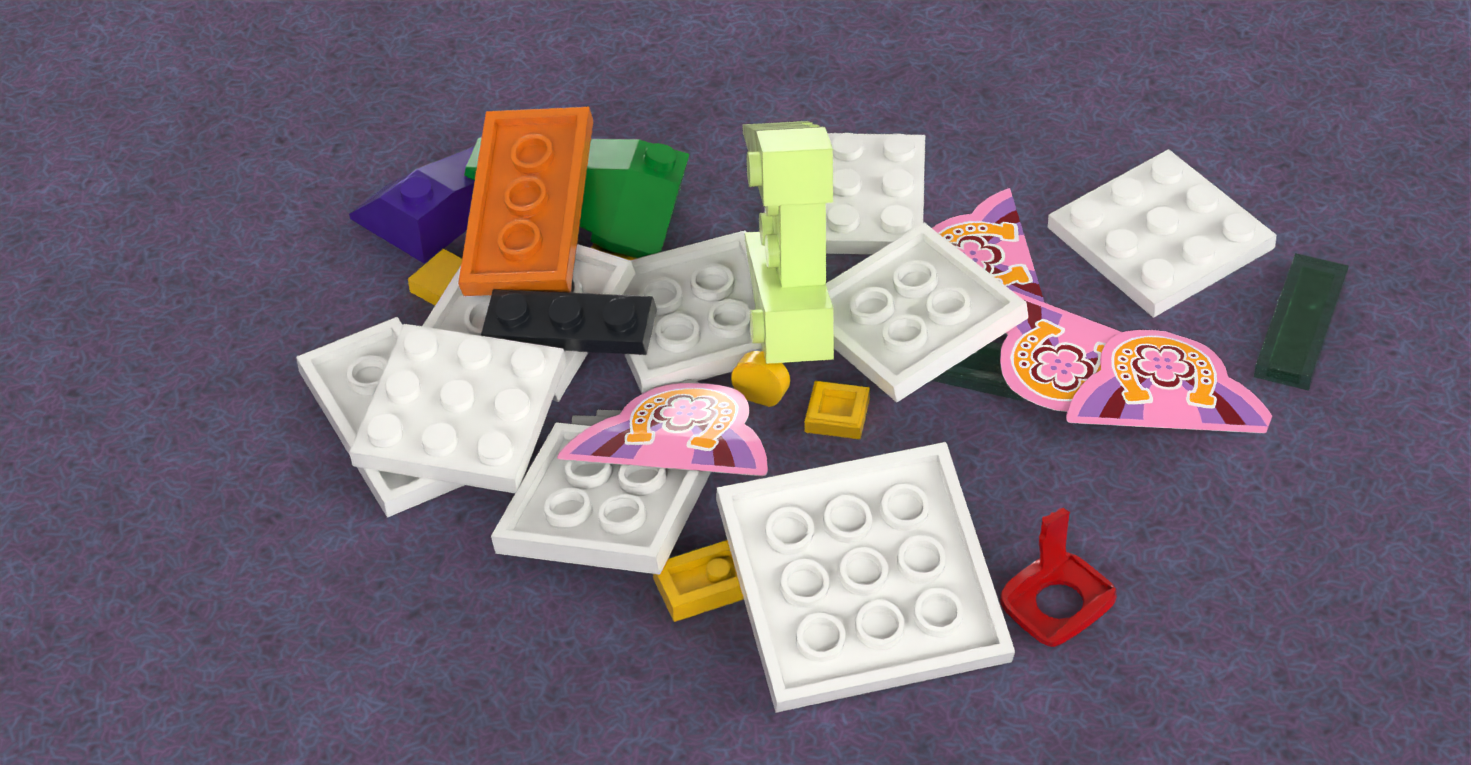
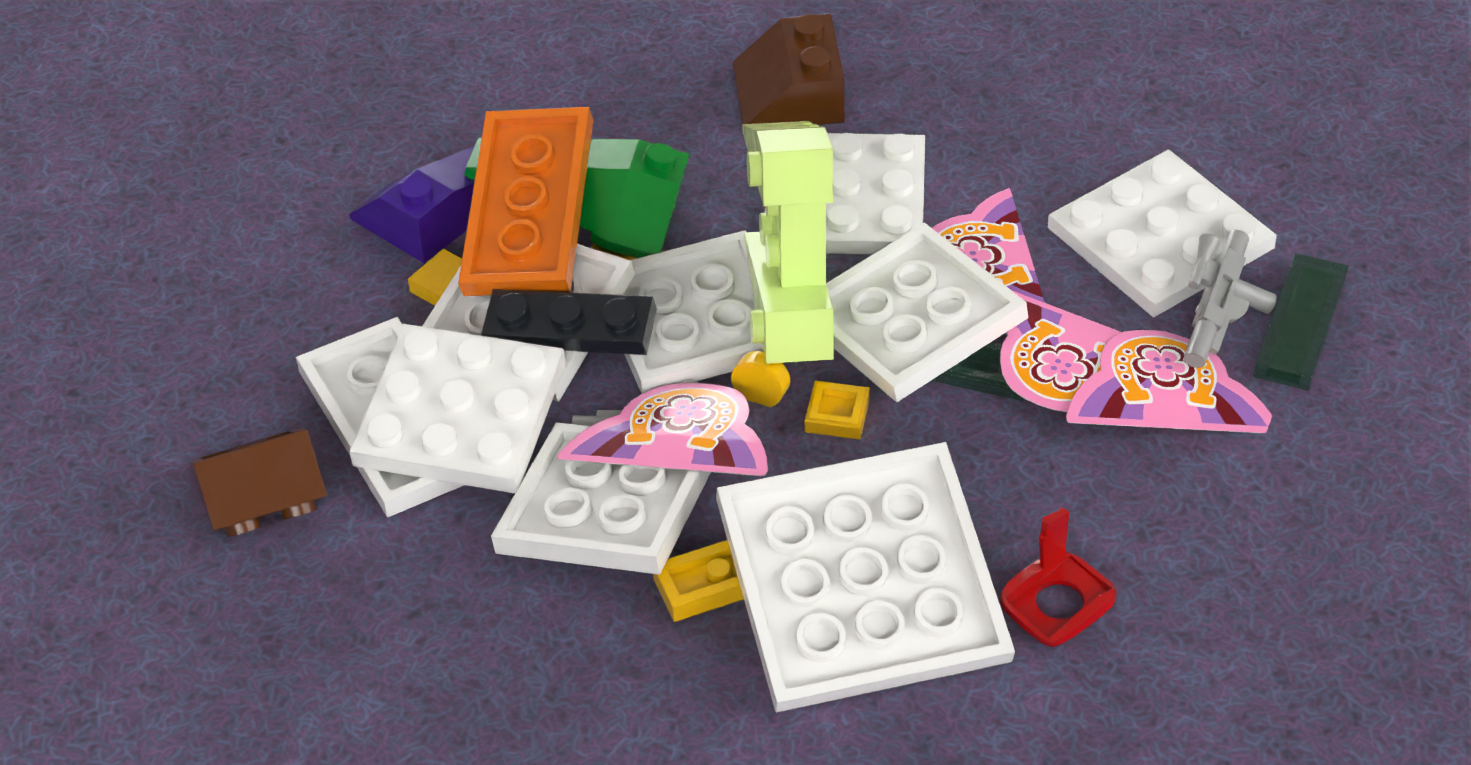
none -> reddish brown slope [189,428,328,537]
none -> reddish brown slope [733,13,845,125]
none -> light grey piece [1183,230,1277,368]

